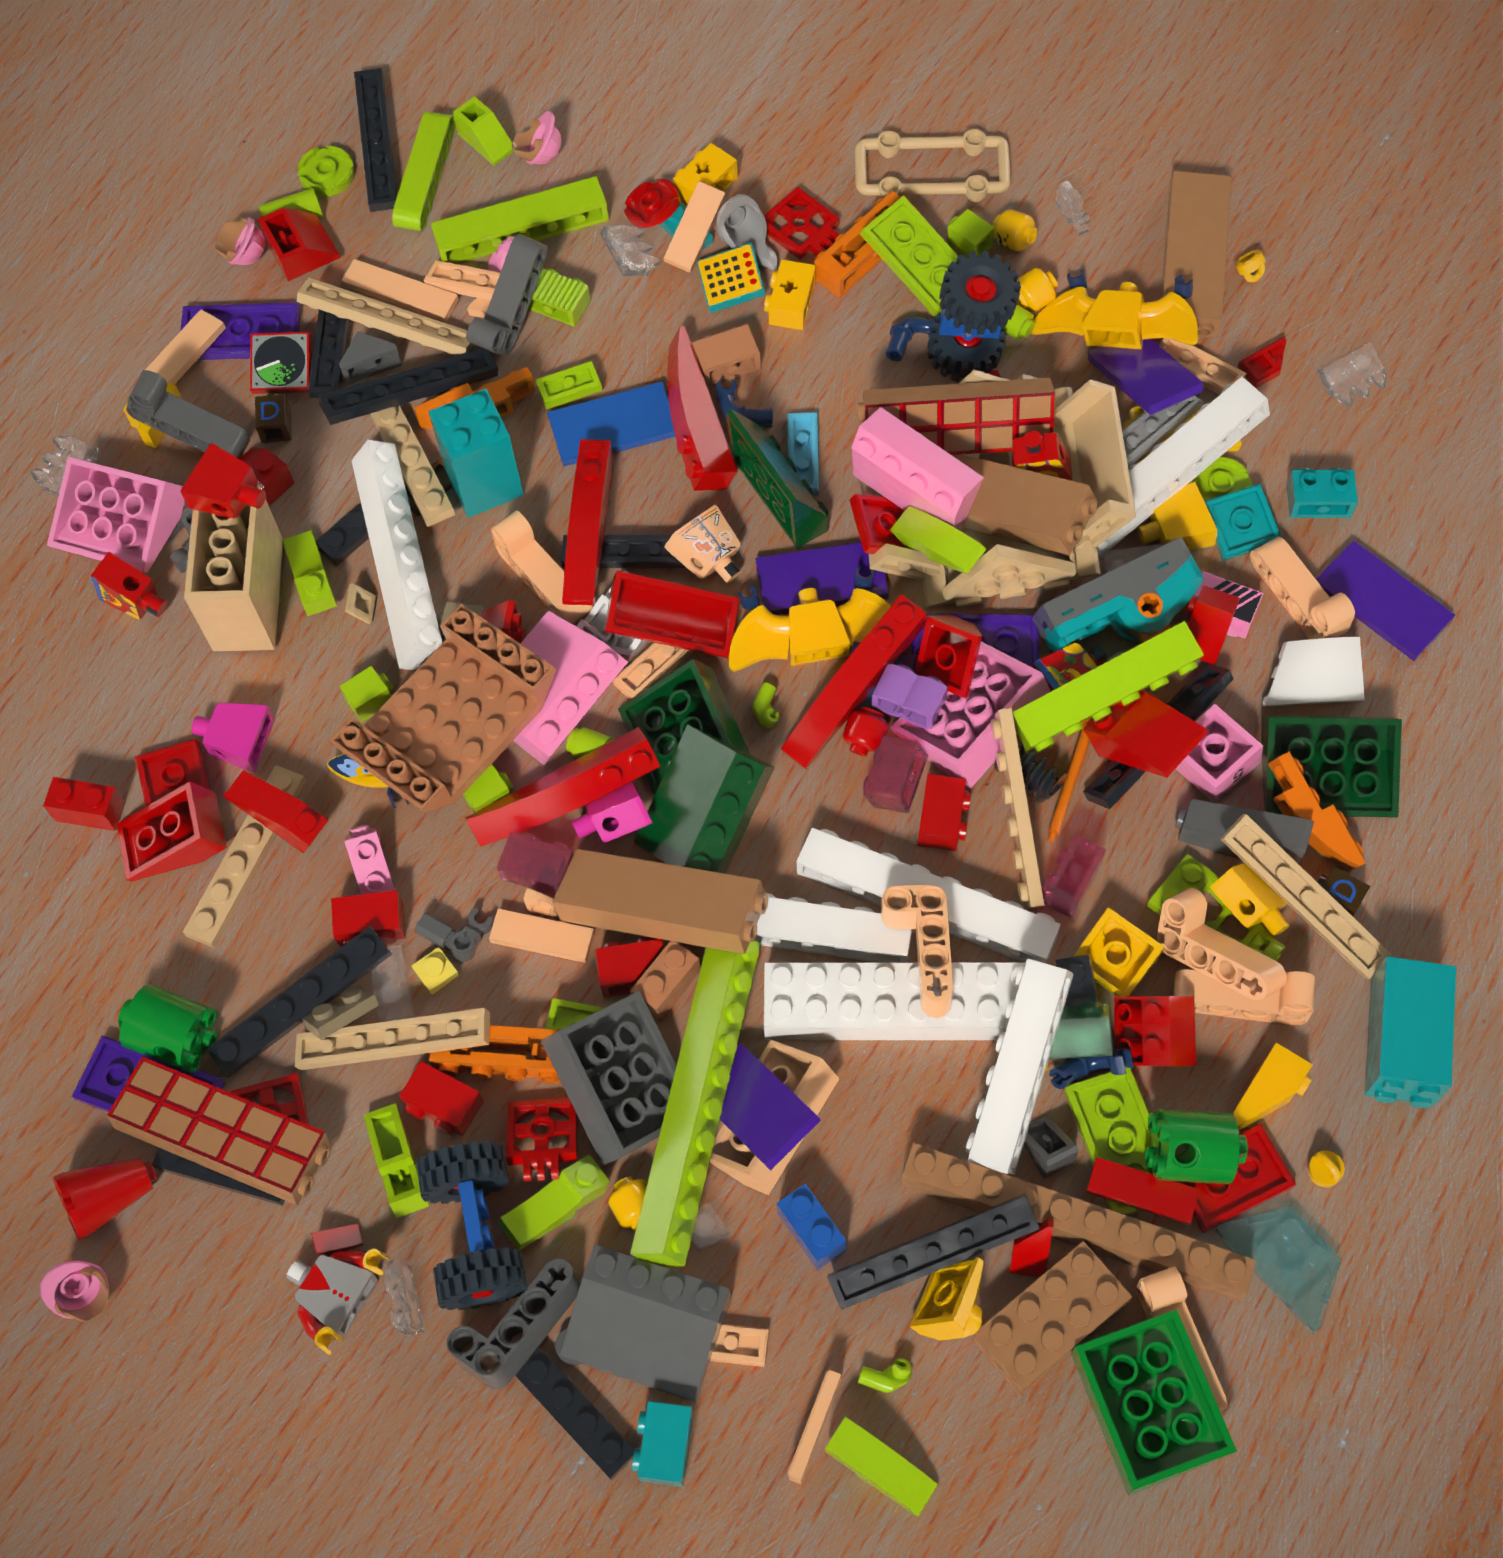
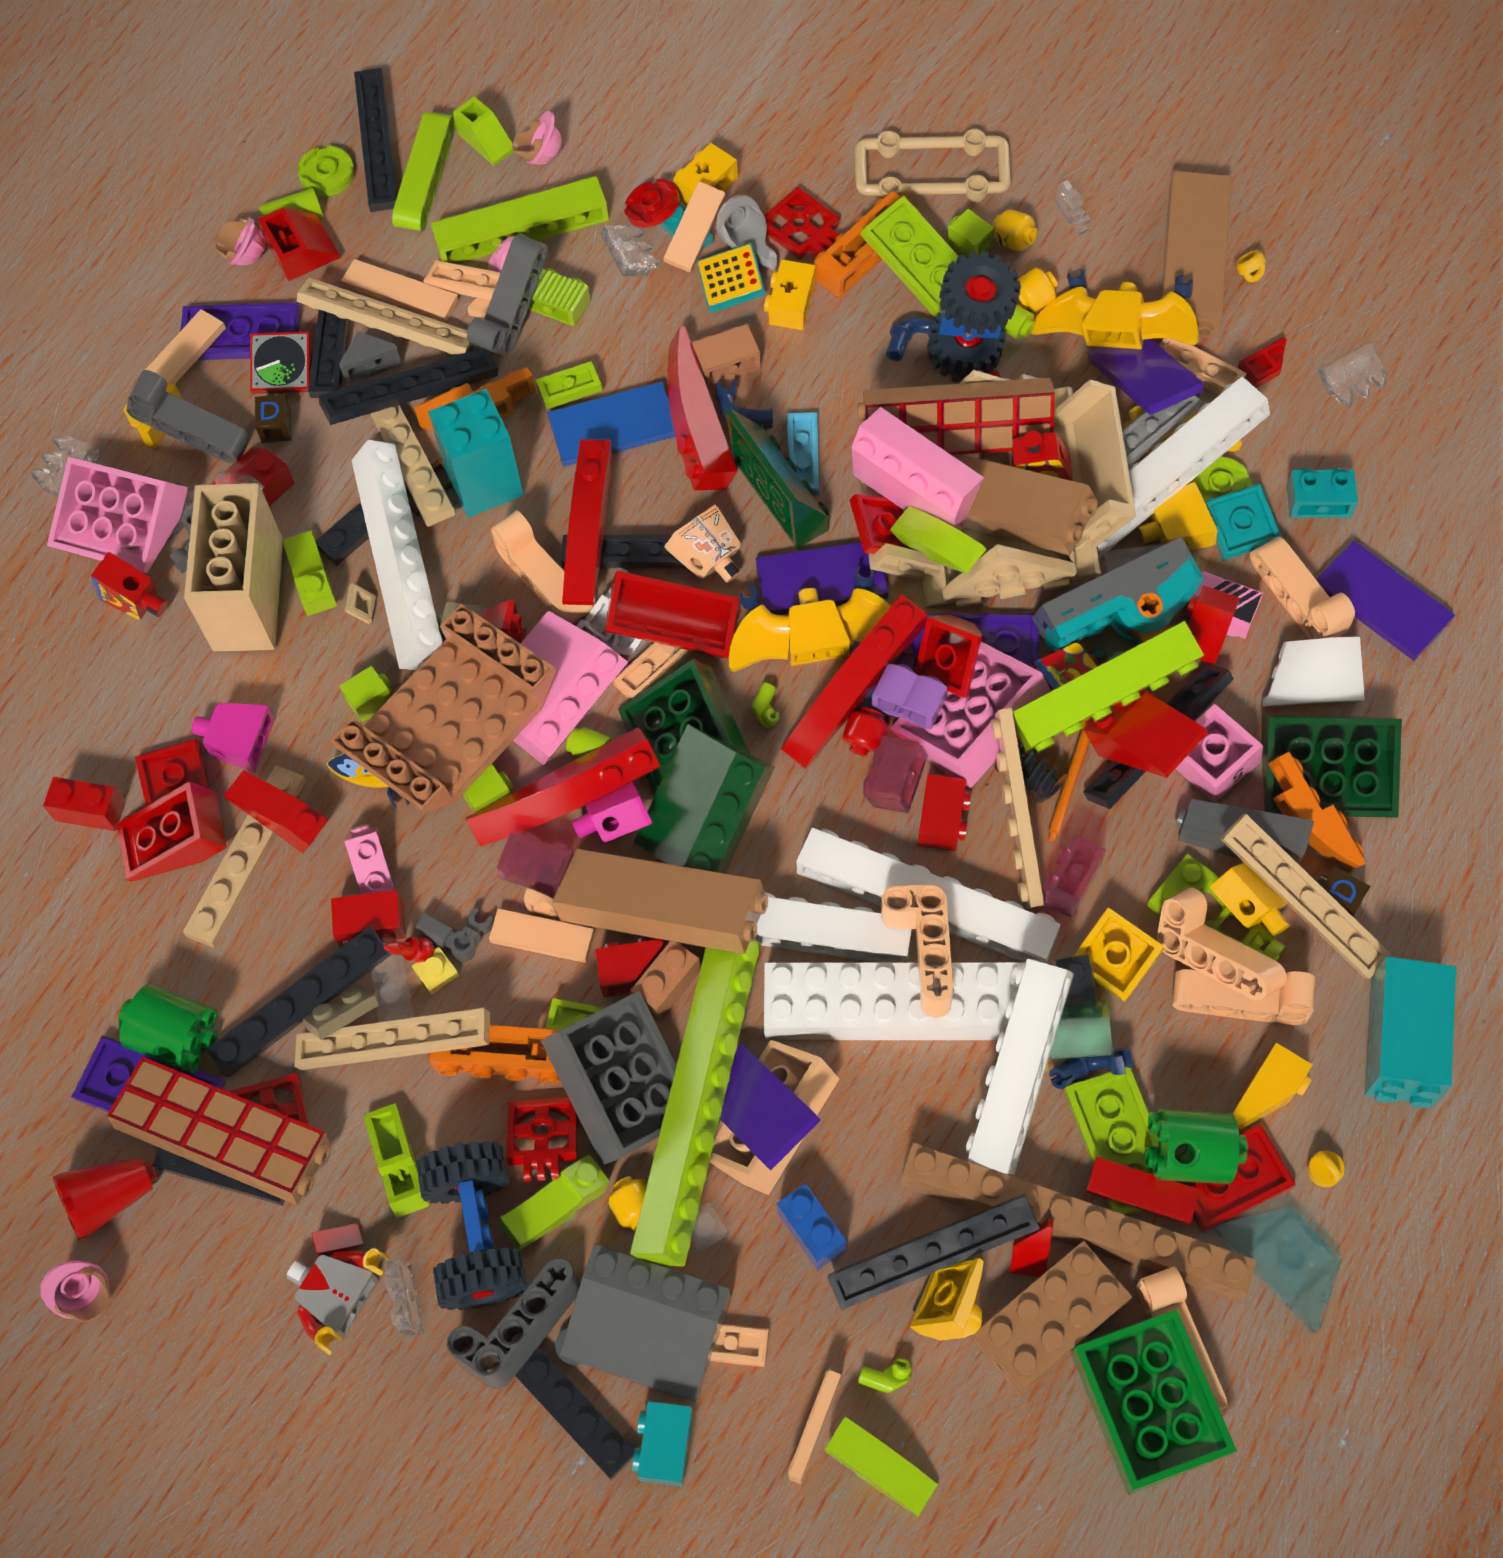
red torso [180,443,266,519] -> none
red brick [399,1061,484,1136] -> none
dark grey slope [1024,1116,1079,1179] -> none
red slope [1114,996,1196,1066] -> none
none -> red bar [383,937,435,963]

